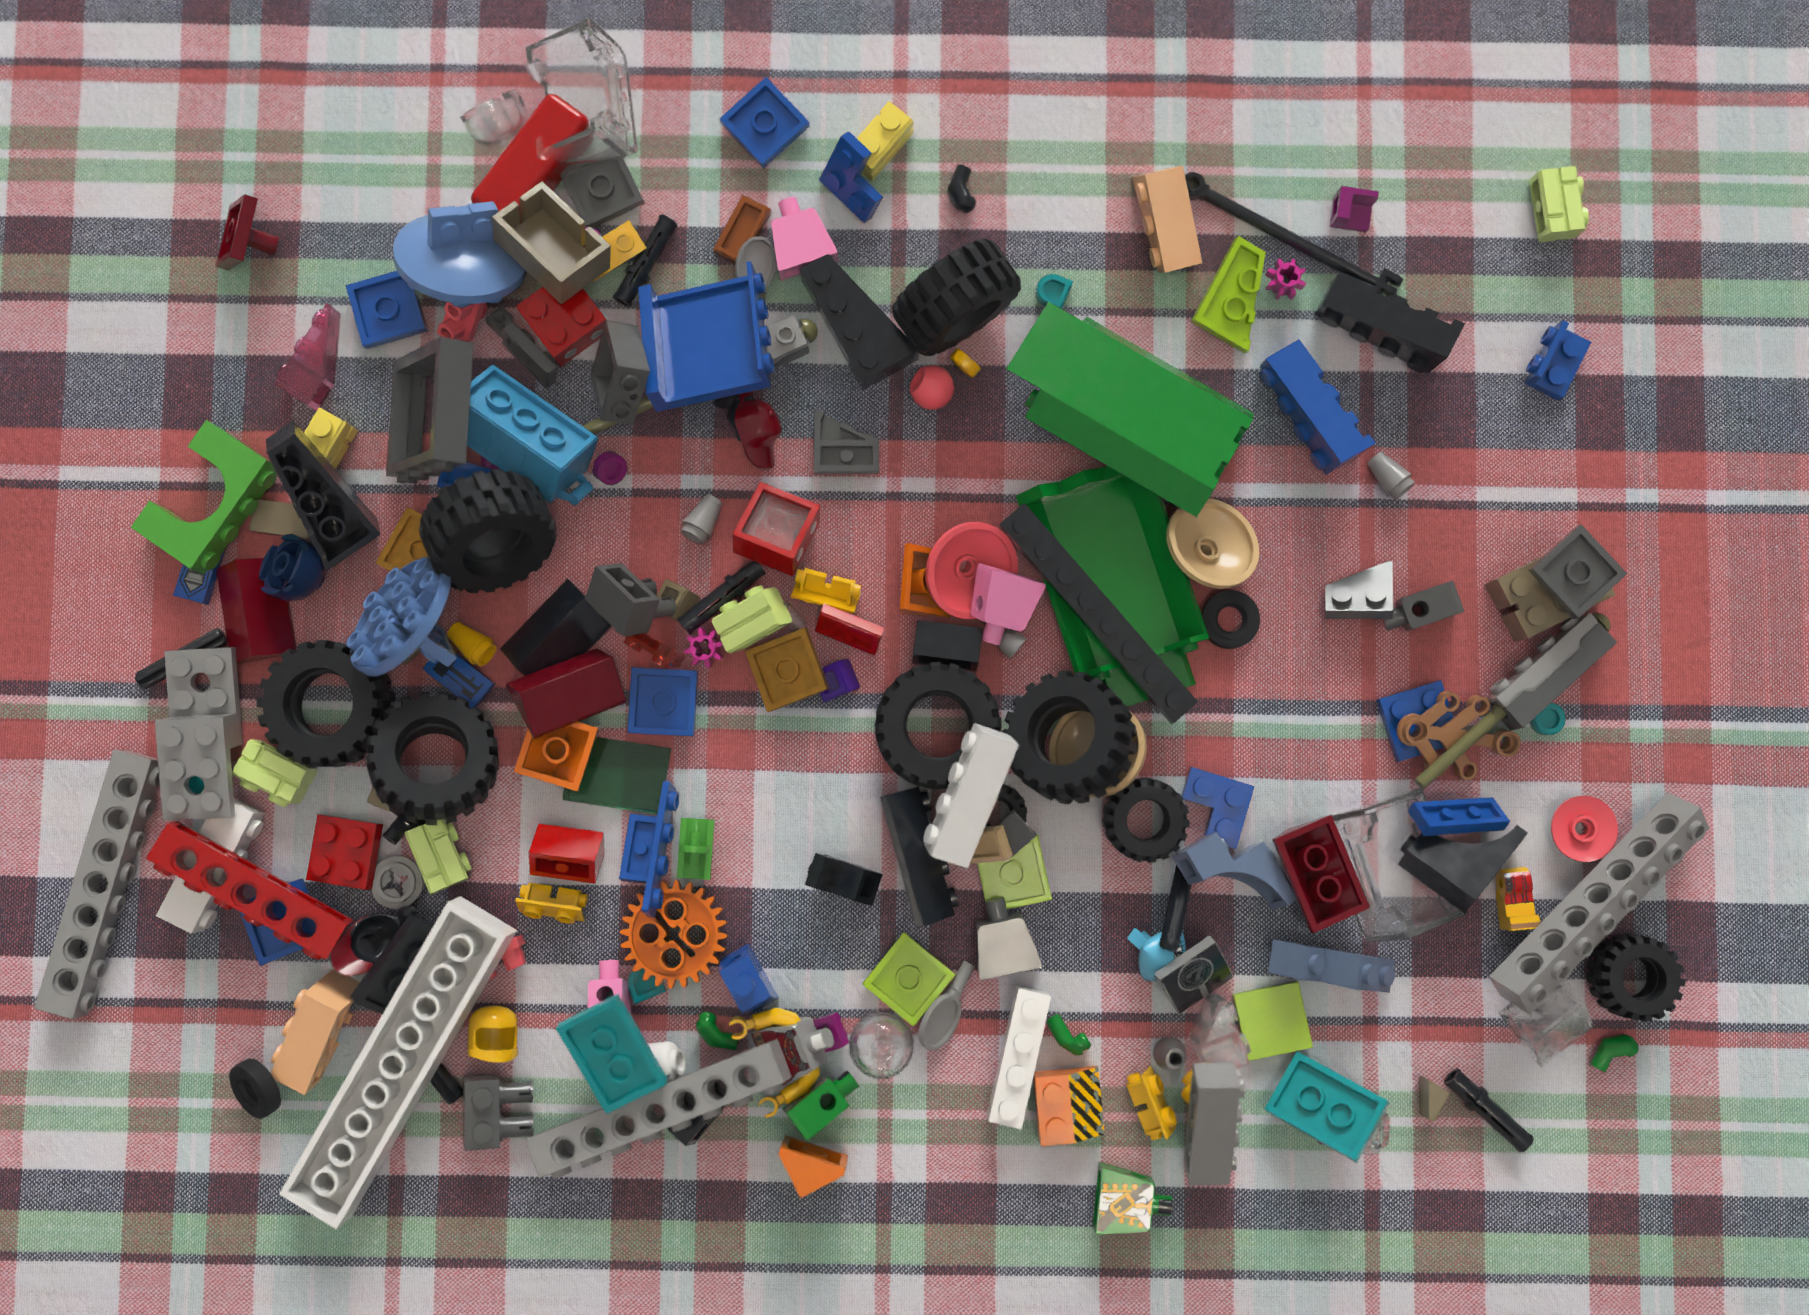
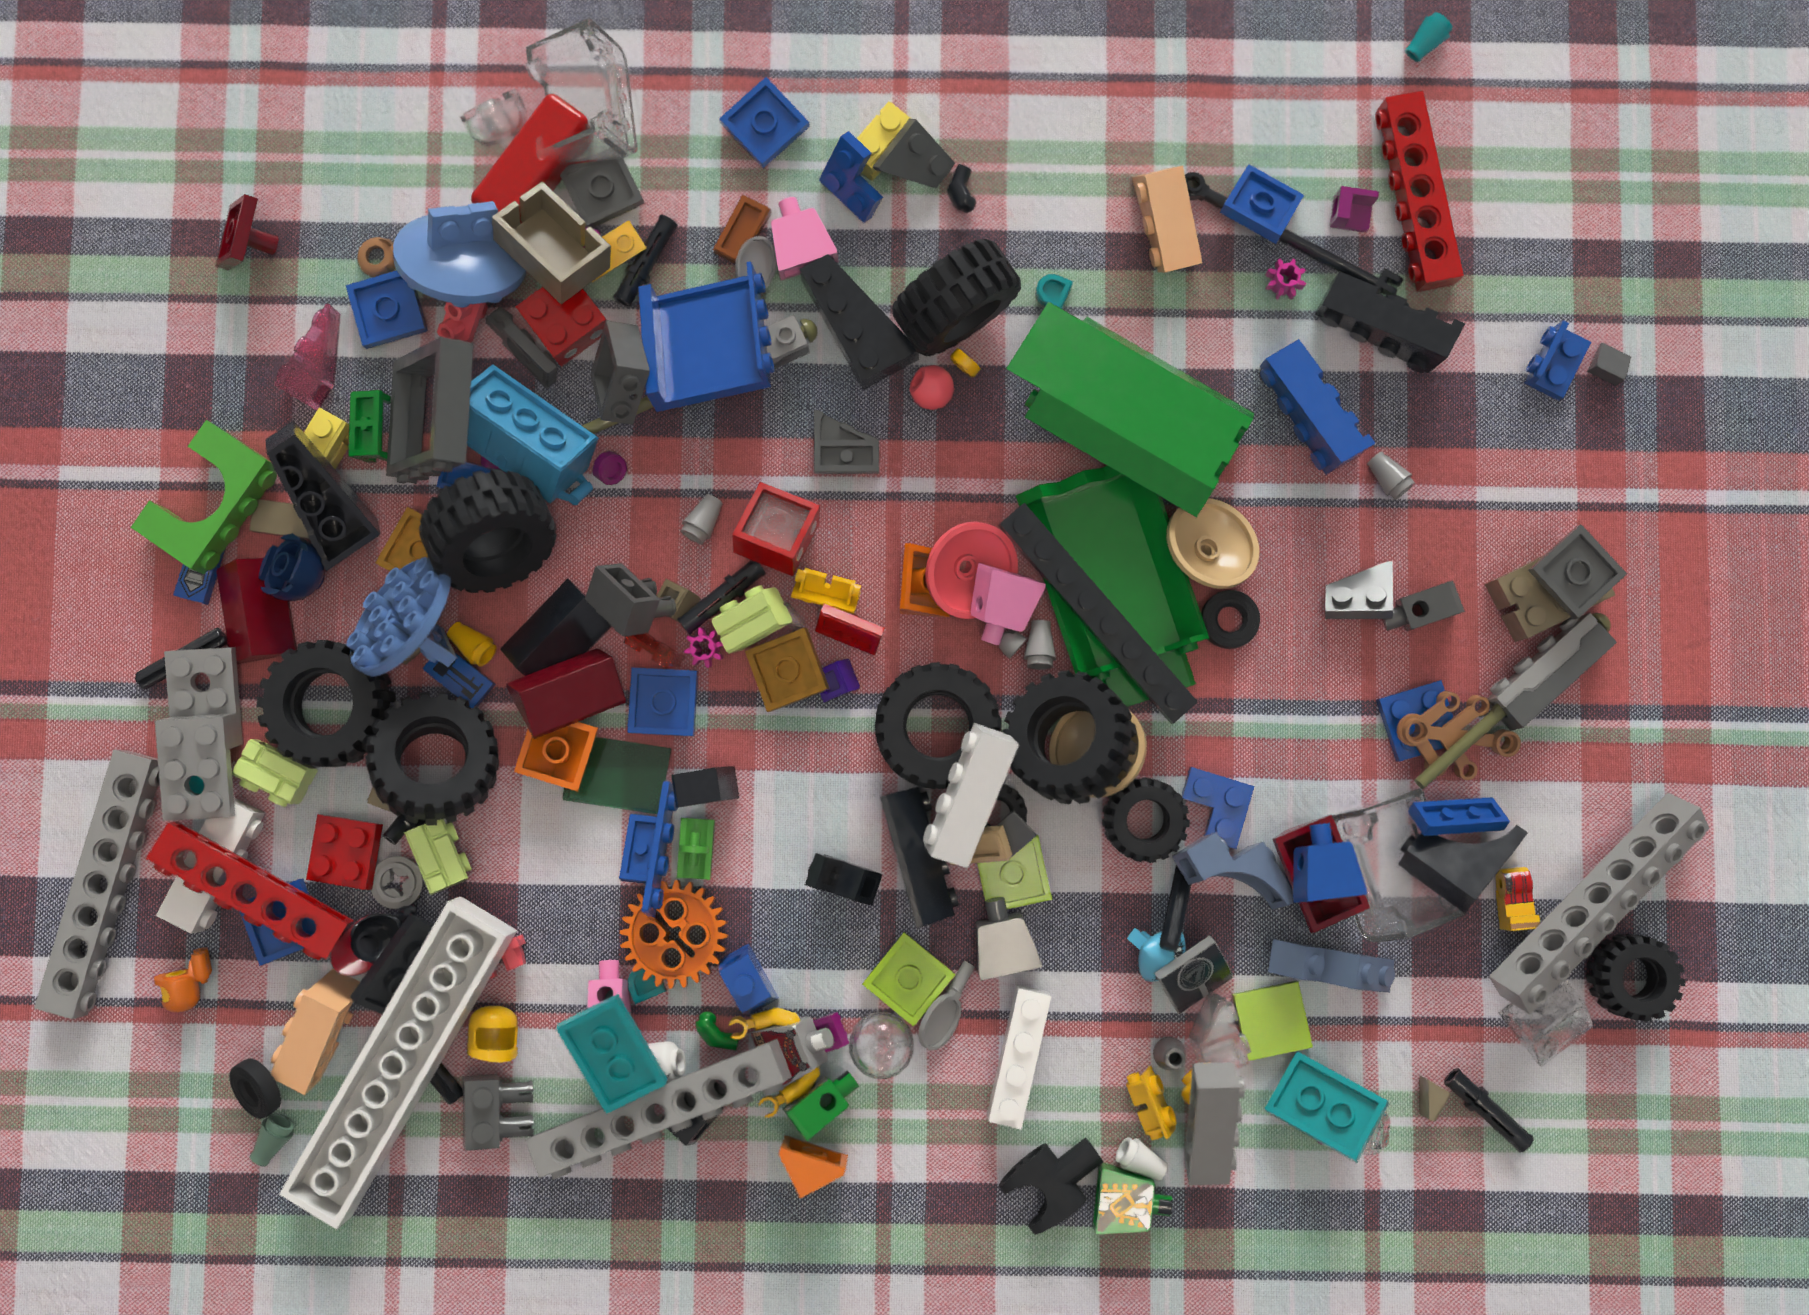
yellow hinge [515,882,588,924] -> none
red brick [528,824,604,884] -> none
dark red hair [713,392,782,469] -> none
black hinge [912,620,983,671] -> none
slope [1033,1066,1105,1146] -> none
green arm [1046,1014,1091,1056] -> none
lime wing [1191,236,1266,354] -> none
yellowish green brick [1529,166,1589,242] -> none
teal tile [1529,703,1566,735] -> none
coral dish [1551,796,1618,862] -> none
green arm [1589,1034,1639,1073] -> none
none -> orange piece [154,947,212,1013]
none -> sand green cone [250,1113,294,1166]
none -> green hinge [348,390,391,463]
none -> medium nougat piece [357,237,396,277]
none -> black slope [671,766,739,808]
none -> dark grey wing [873,118,956,188]
none -> black connector [999,1137,1103,1234]
none -> light grey cone [1024,620,1056,670]
none -> white cone [1115,1137,1168,1181]
none -> blue plate [1220,164,1304,244]
none -> blue torso [1293,823,1367,903]
none -> red brick [1375,90,1464,292]
none -> teal cone [1405,12,1453,62]
none -> dark grey slope [1587,342,1631,386]

